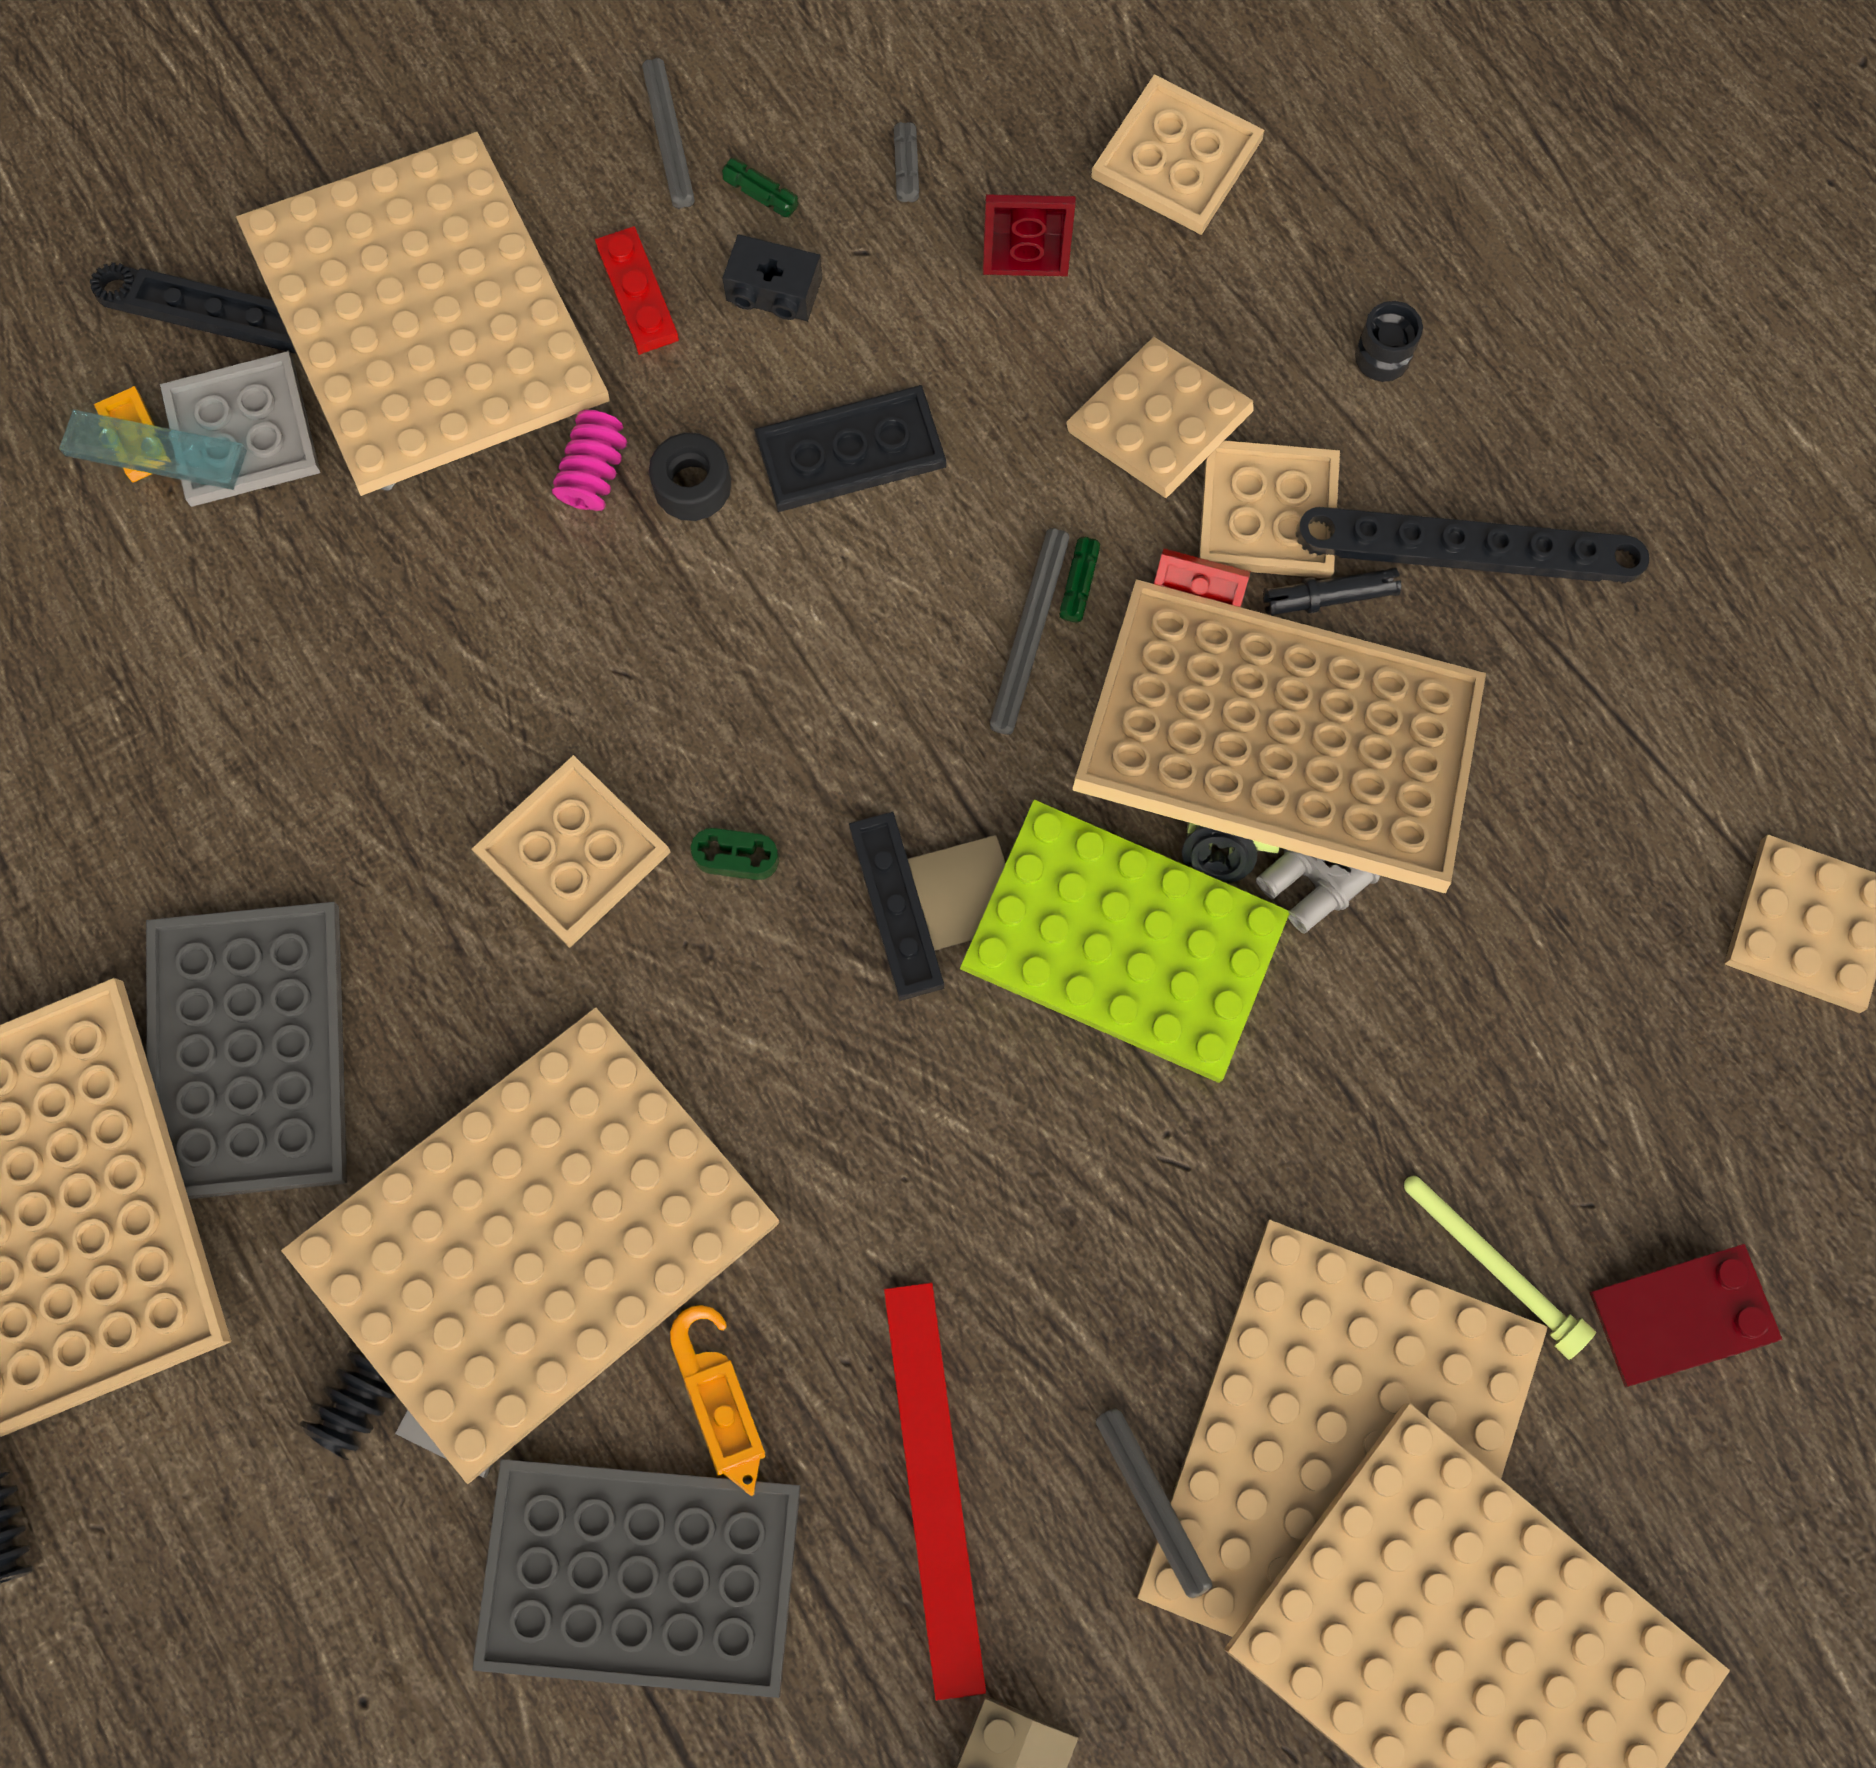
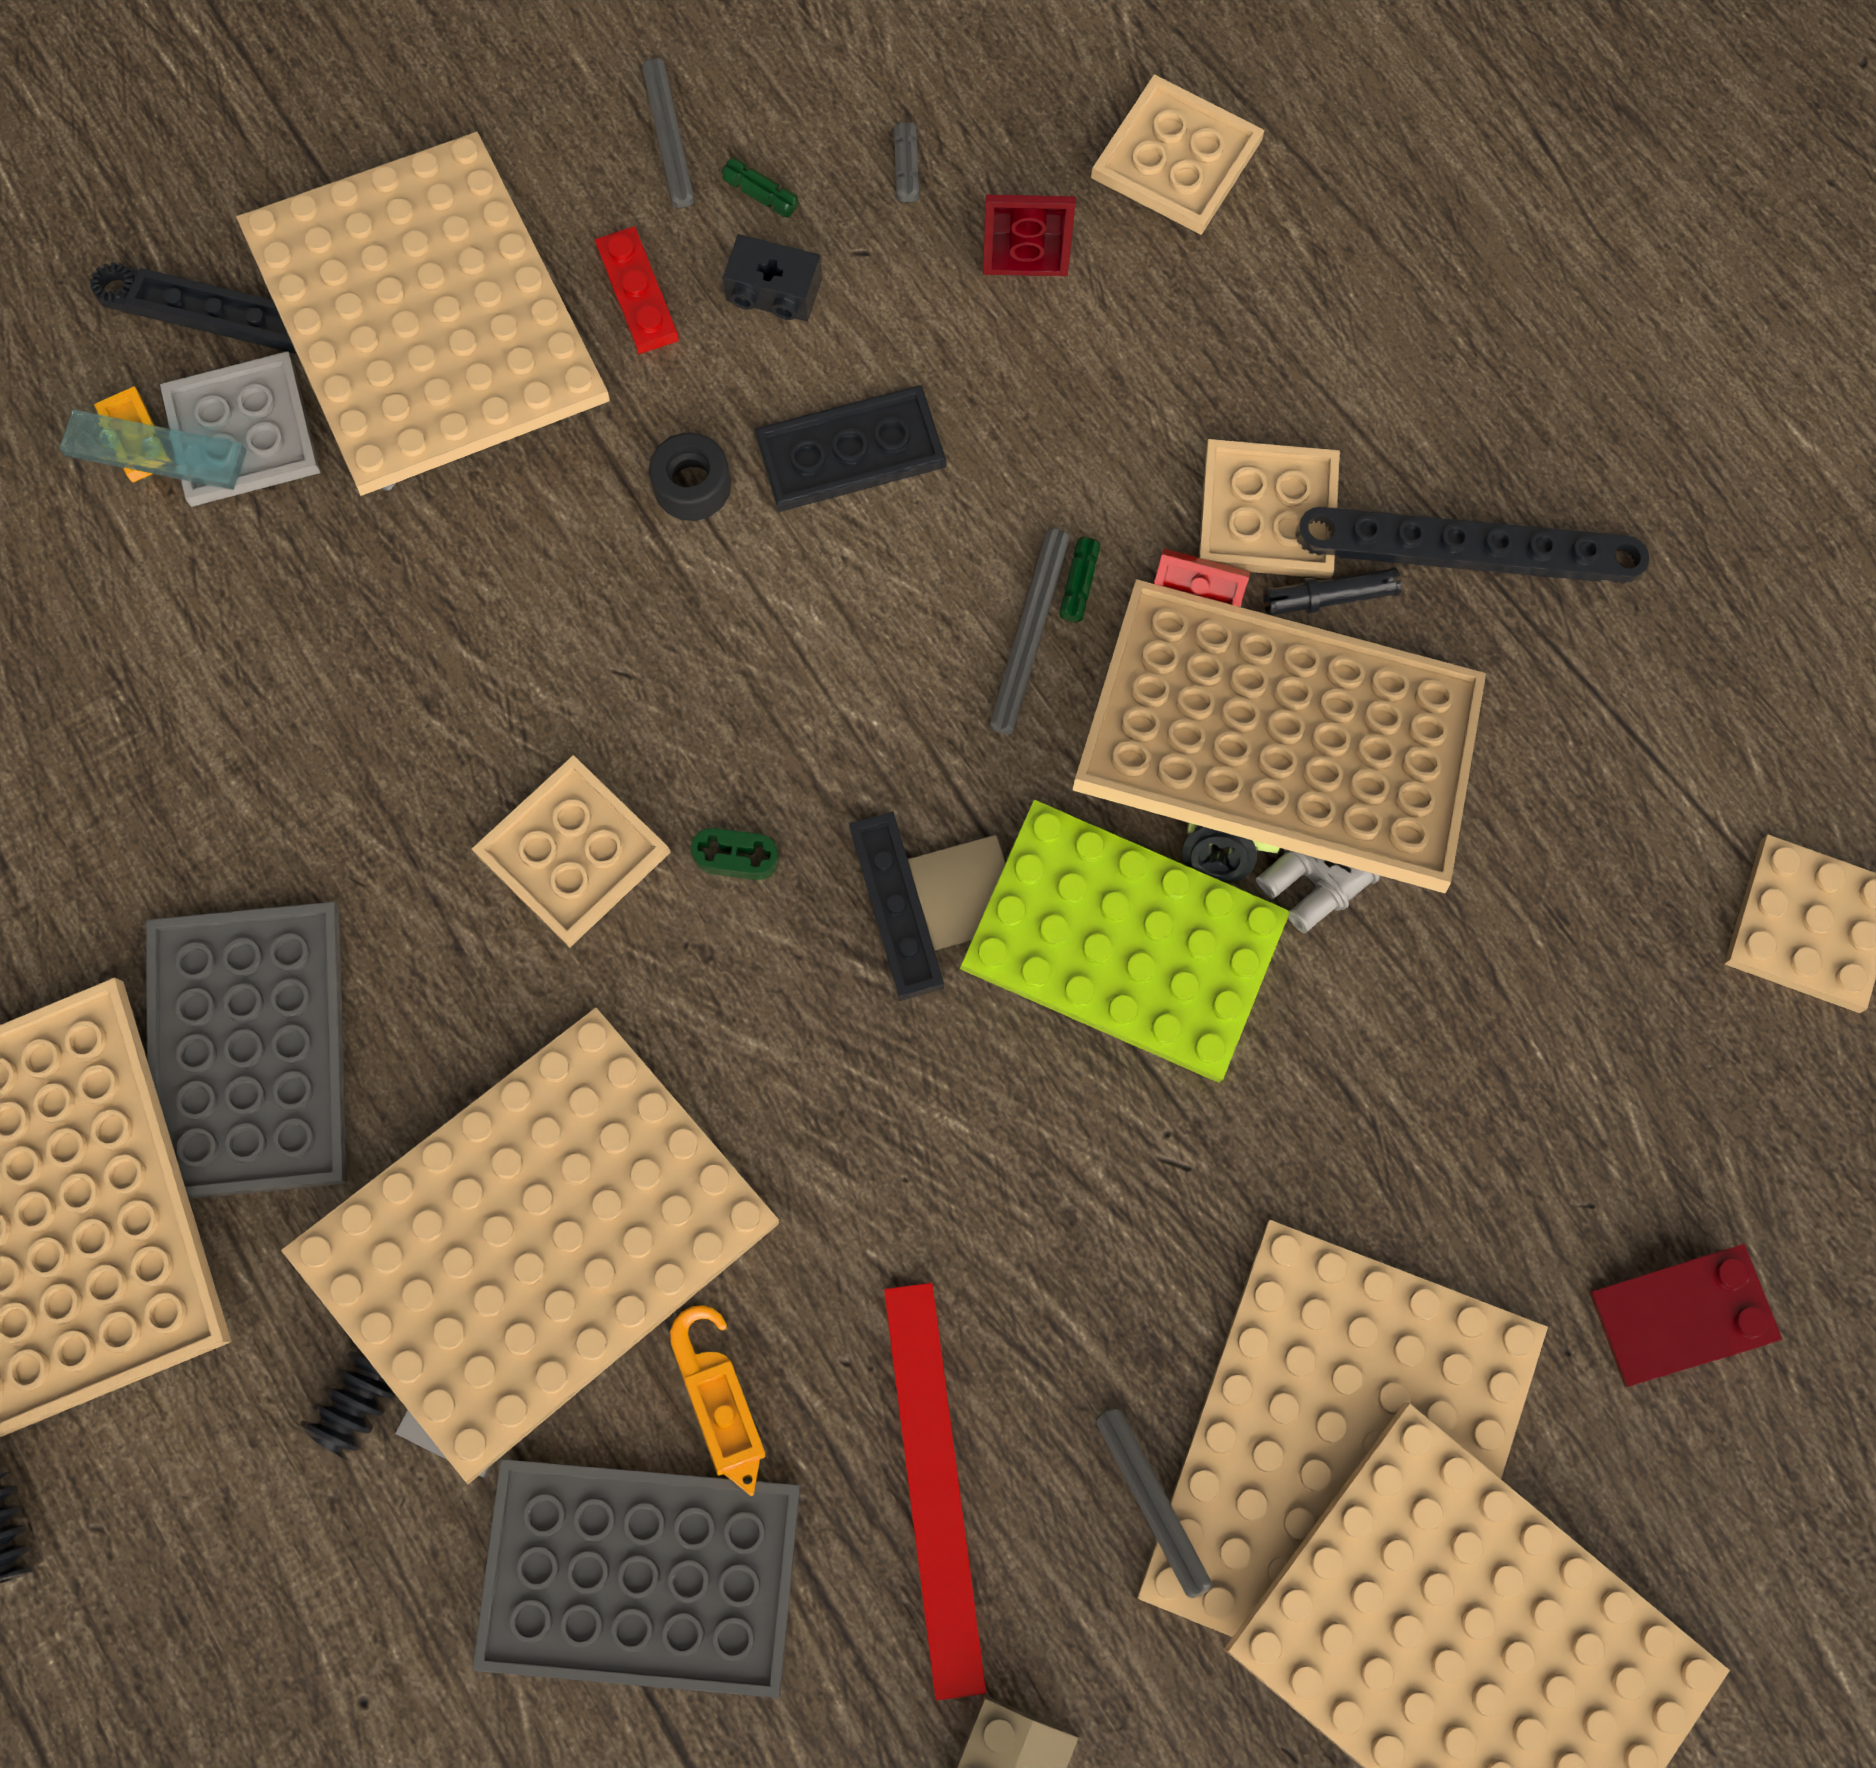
dark pink piece [551,410,628,511] -> none
tan plate [1067,337,1254,498] -> none
black wheel [1355,301,1423,382] -> none
yellowish green piece [1404,1176,1596,1360] -> none

